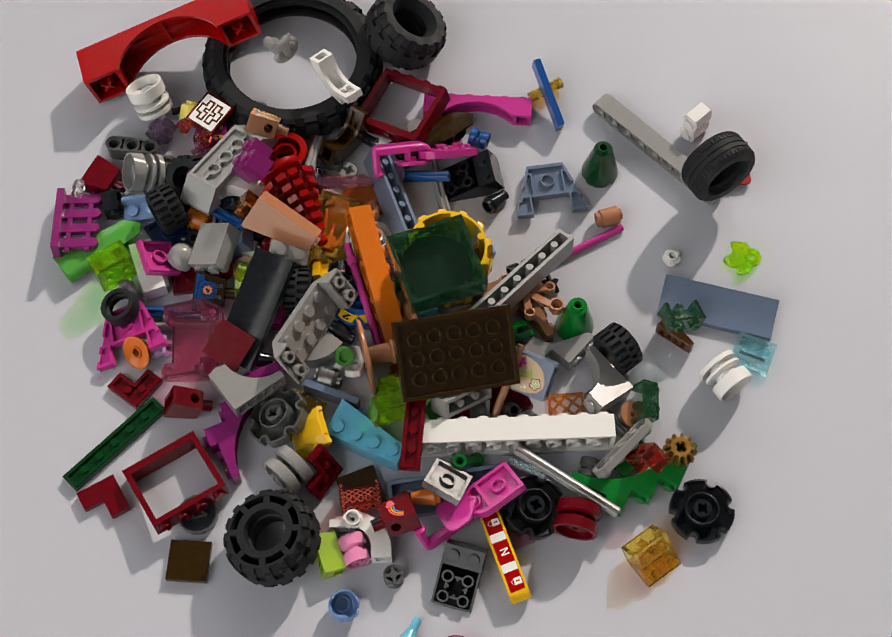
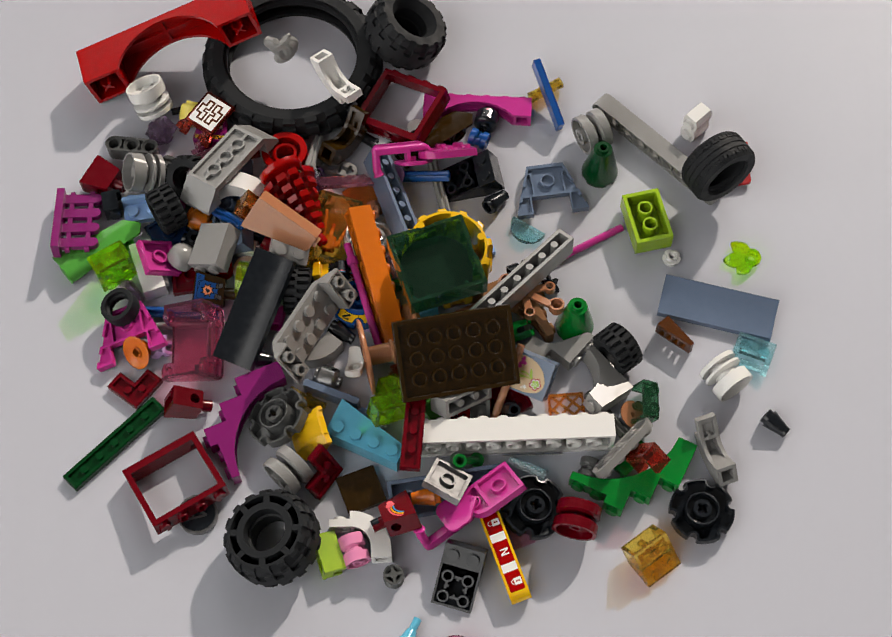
clear tile [72,179,85,198] -> none
dark red tile [76,474,131,519] -> none
dark brown tile [165,539,213,584] -> none
dark red tile [202,319,257,373] -> none
light grey arch [208,364,287,417] -> none
magenta brick [231,137,274,184] -> none
medium nougat torso [245,108,290,139] -> none
medium blue hair [328,589,360,622] -> none
bright green tile [335,346,354,366] -> none
clear red panel [338,480,382,514] -> none
white plate [343,509,363,529] -> none
light grey axle [514,445,621,517] -> none
nougat brick [594,206,623,228] -> none
clear green window [657,300,707,333] -> none
pearl gold gear [662,433,697,468] -> none
none -> black head [474,107,499,133]
none -> clear light blue tile [511,216,545,244]
none -> light grey wheel [571,108,613,155]
none -> lime brick [620,188,674,254]
none -> light grey arch [694,412,738,486]
none -> black cone [760,409,790,438]

